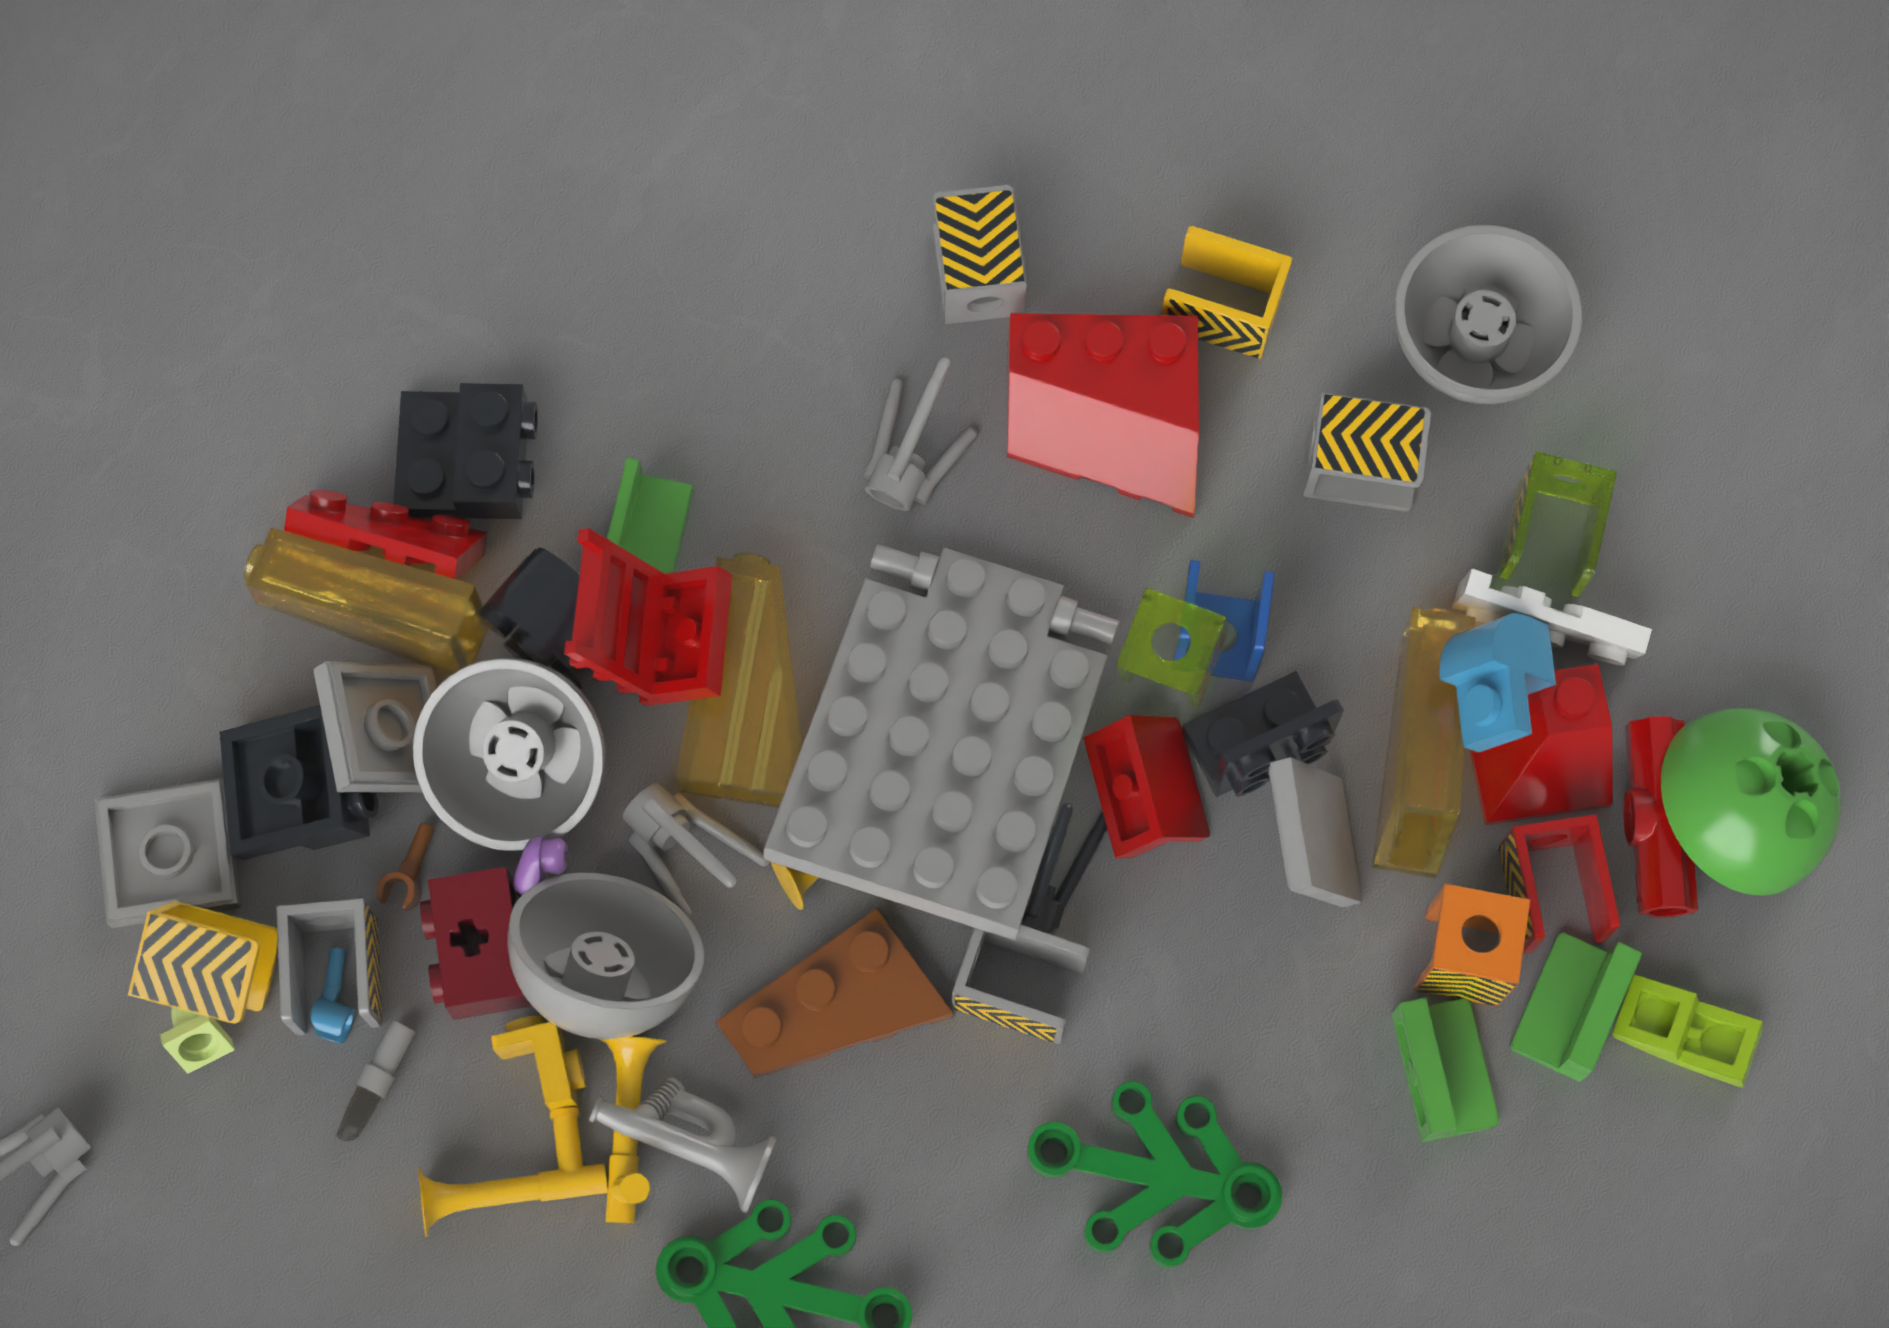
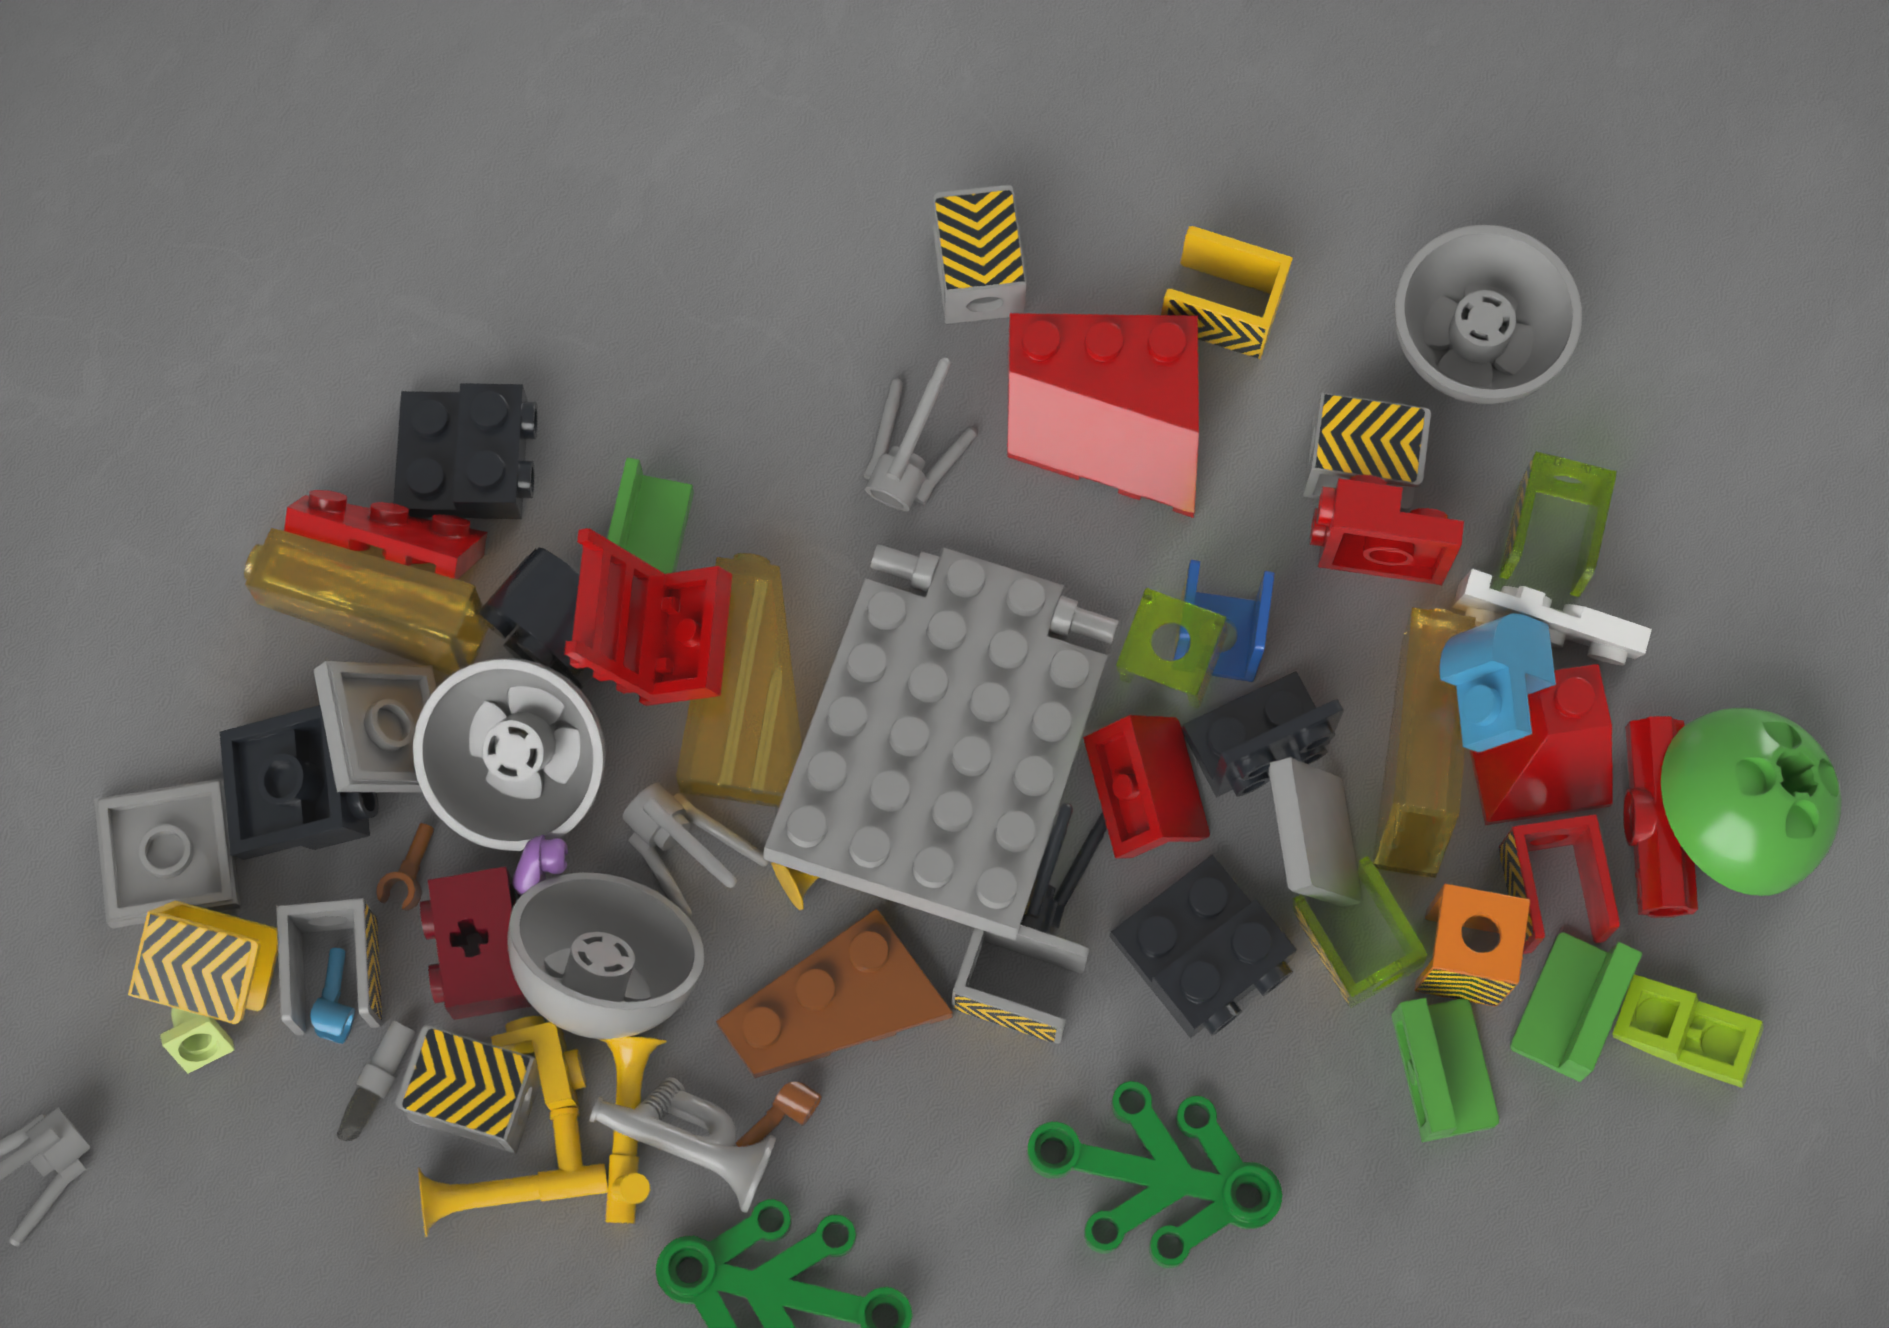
none -> piece [396,1026,540,1154]
none -> dark orange hand [735,1082,822,1147]
none -> black plate [1110,854,1297,1038]
none -> clear neon green piece [1293,856,1427,1008]
none -> red plate [1309,475,1464,585]

